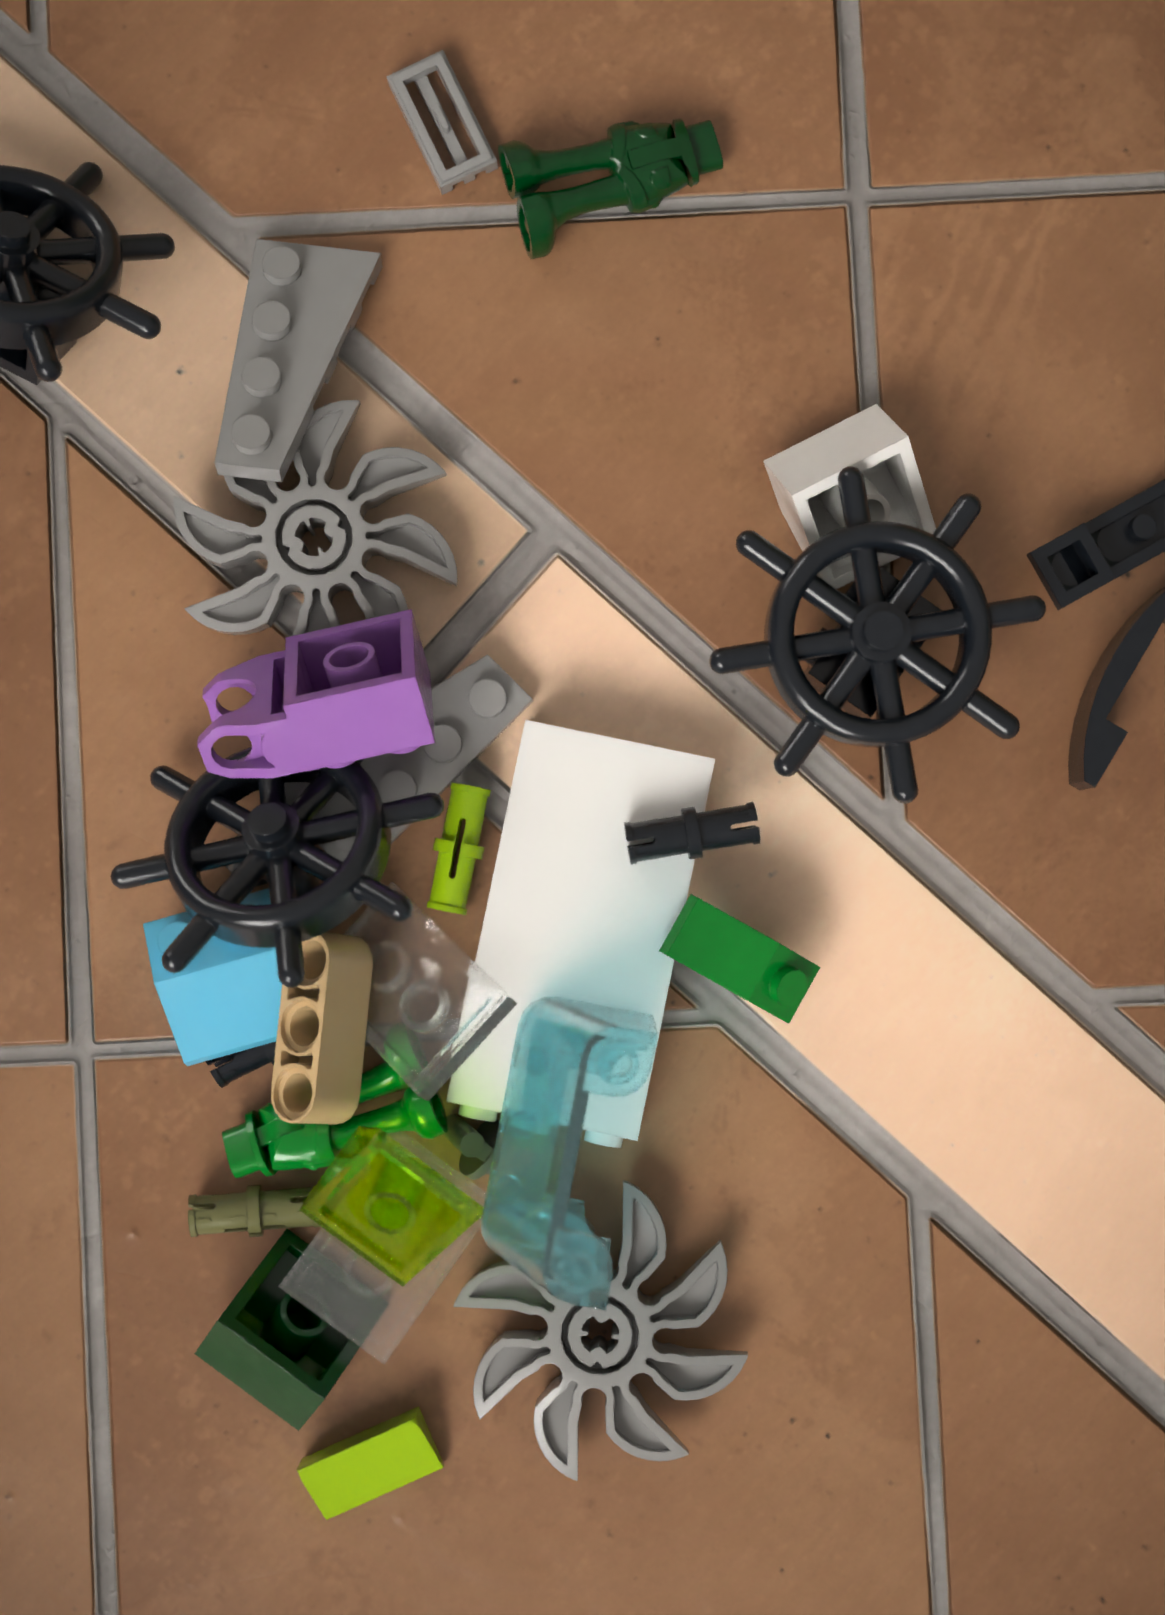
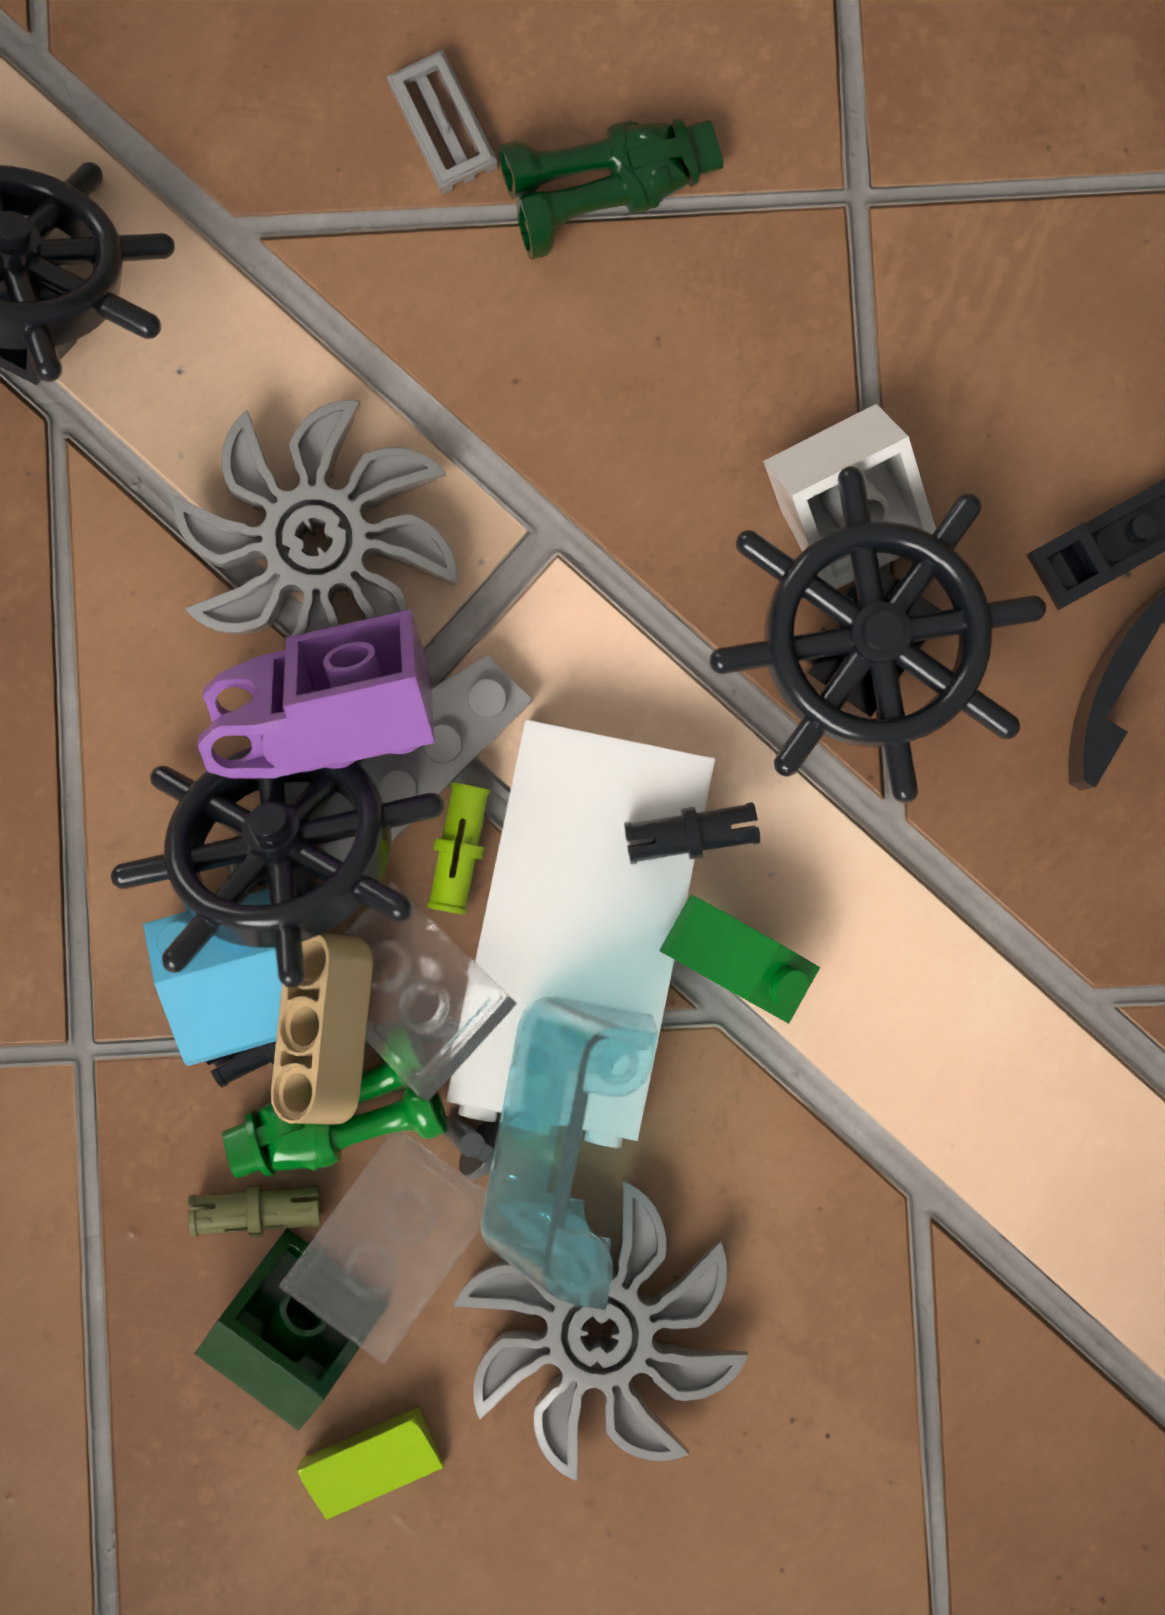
light grey wing [214,239,382,482] -> none
clear neon green slope [300,1126,484,1287] -> none

